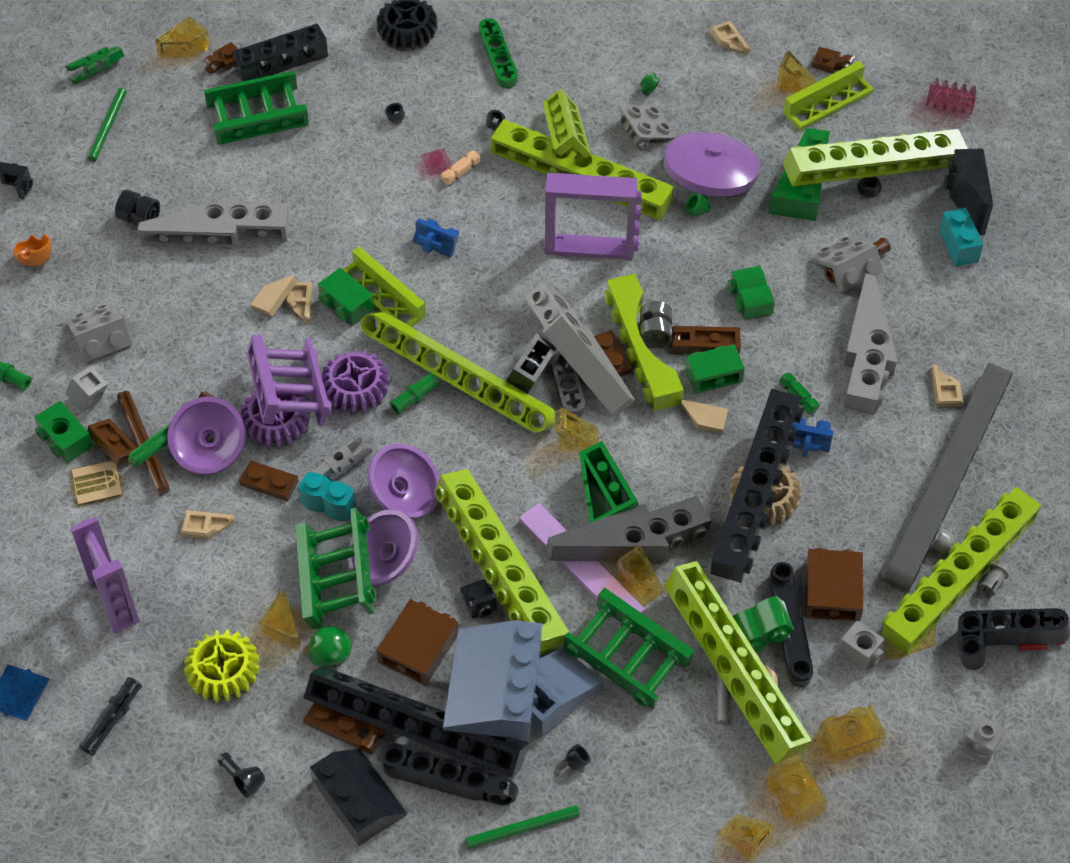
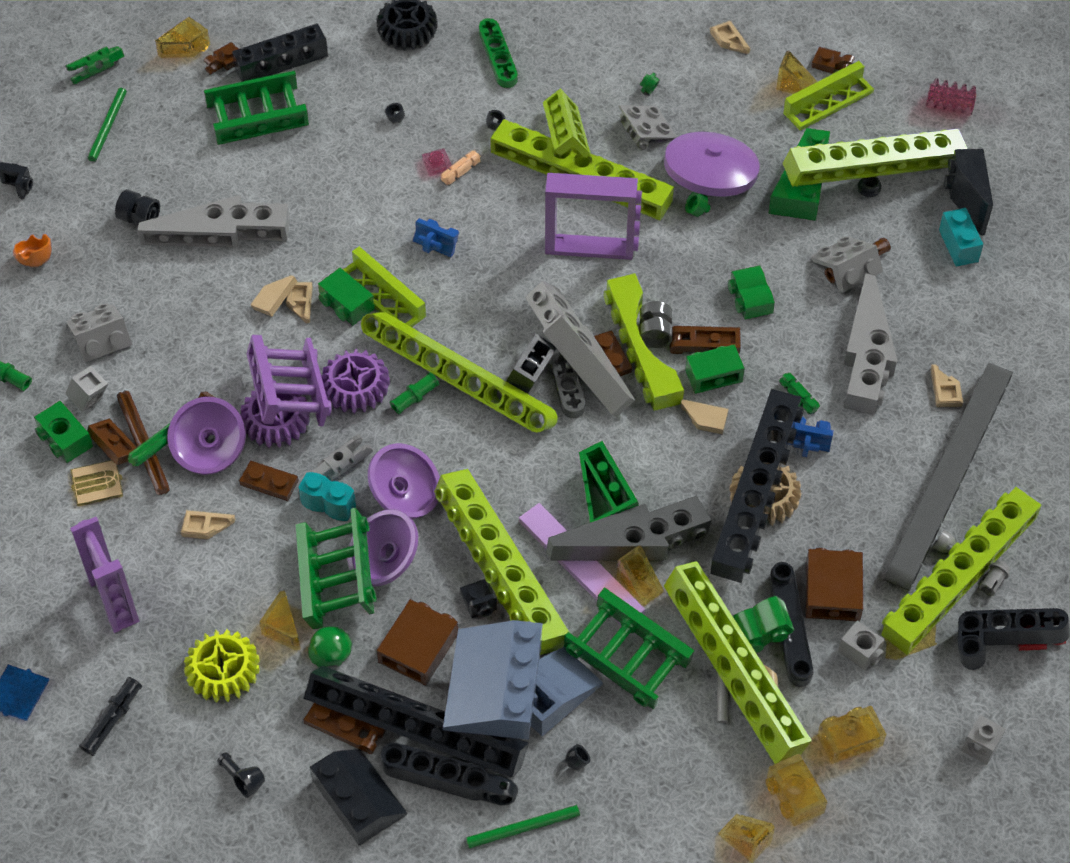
clear yellow slope [555,408,599,451] -> none

